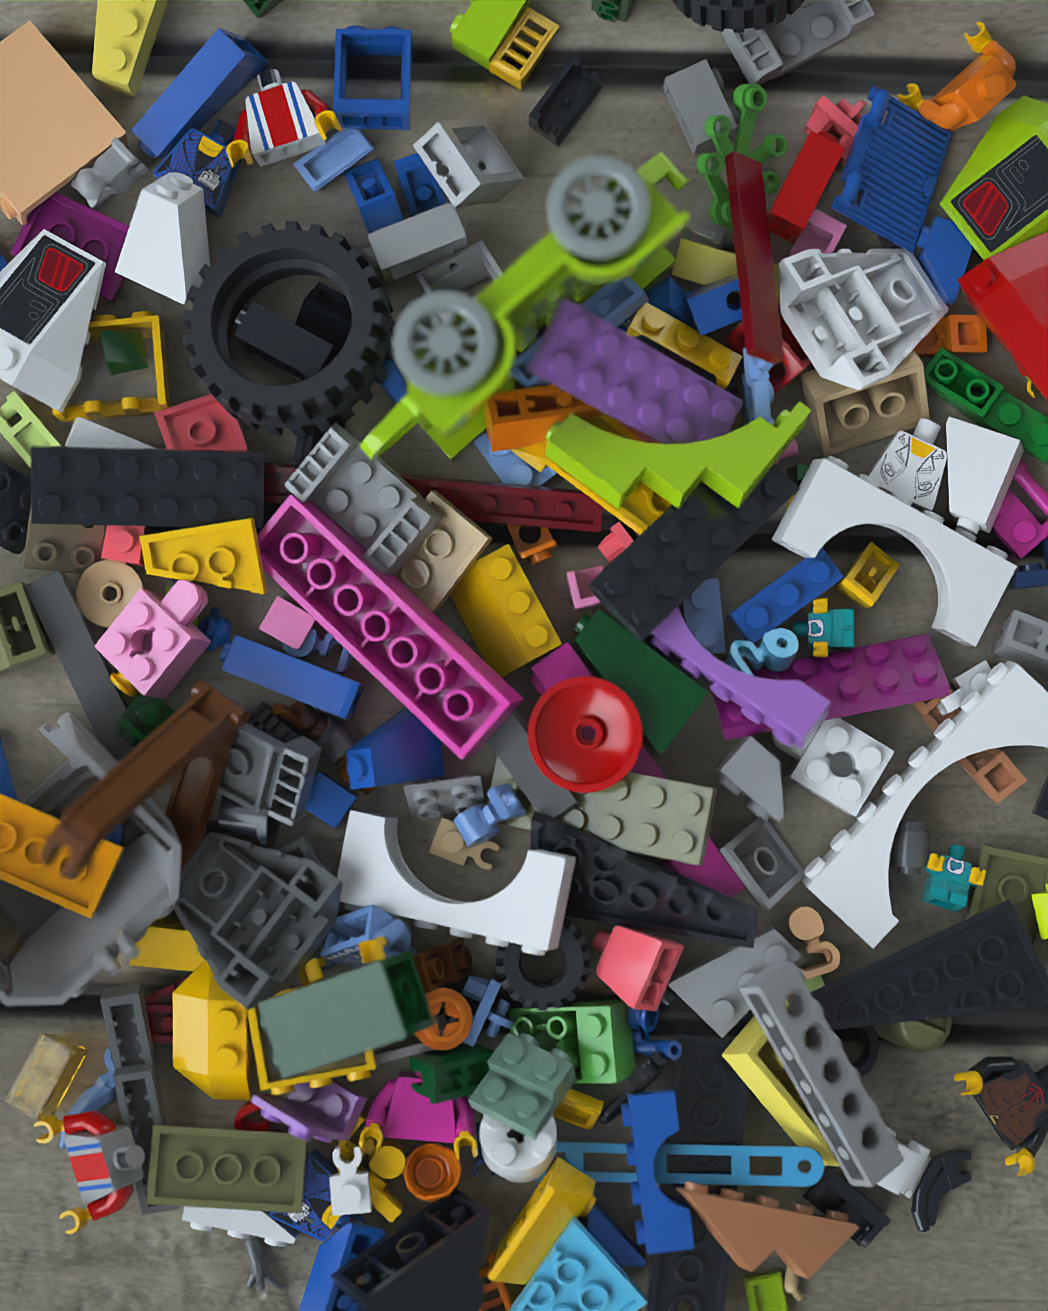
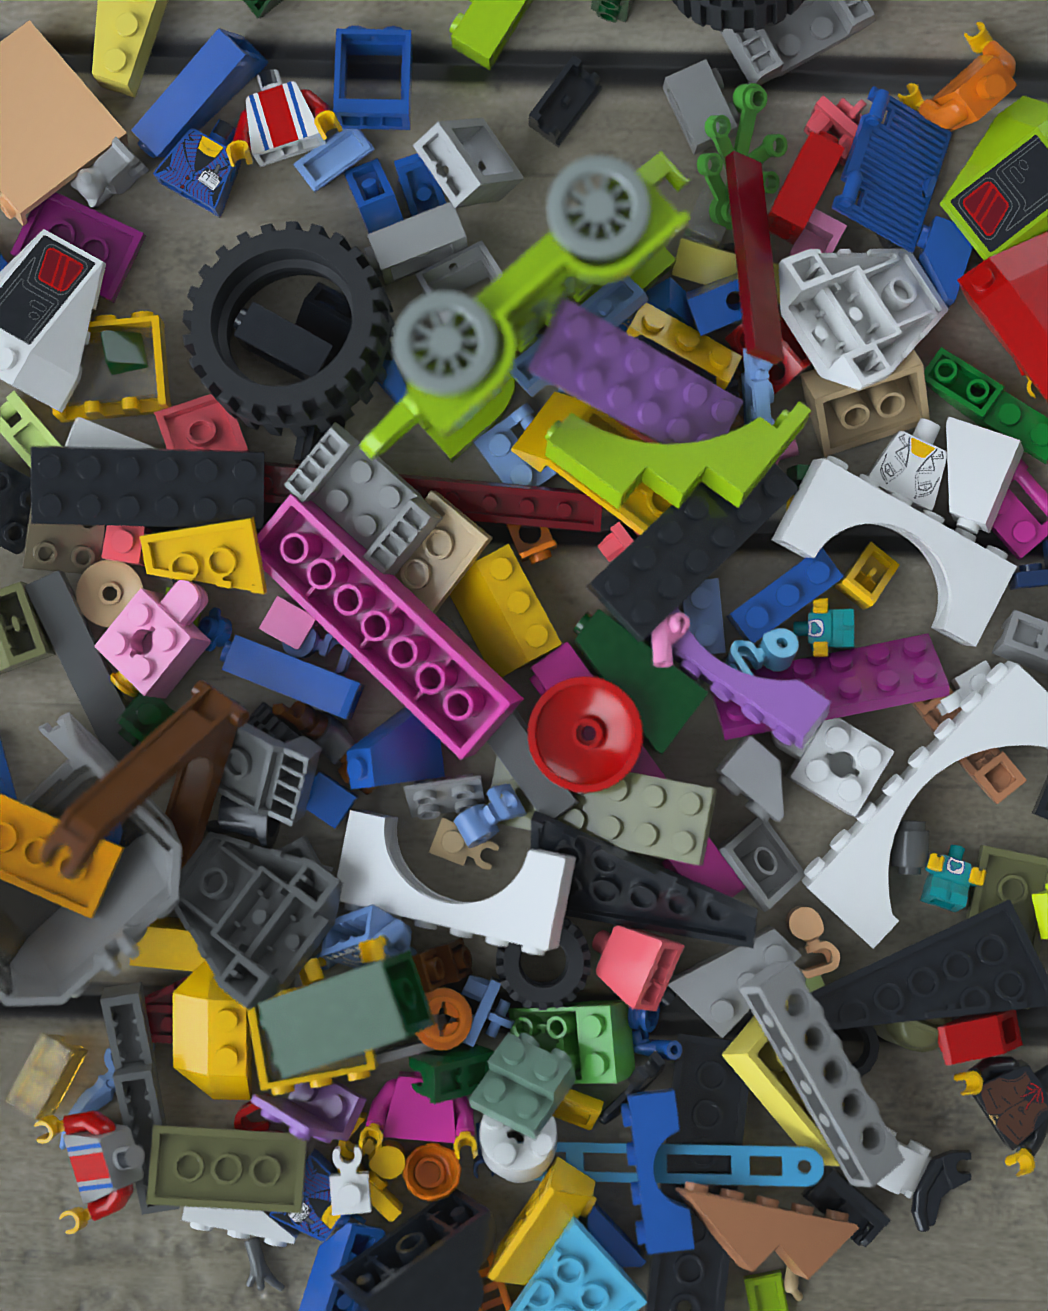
white slope [115,172,210,304] -> none
orange slope [485,385,605,452] -> none
yellow slope [489,7,560,90] -> none
bright pink panel [566,565,603,611] -> none
orange slope [914,315,987,357] -> none
none -> bright pink arm [652,612,690,668]
none -> red slope [937,1010,1023,1065]

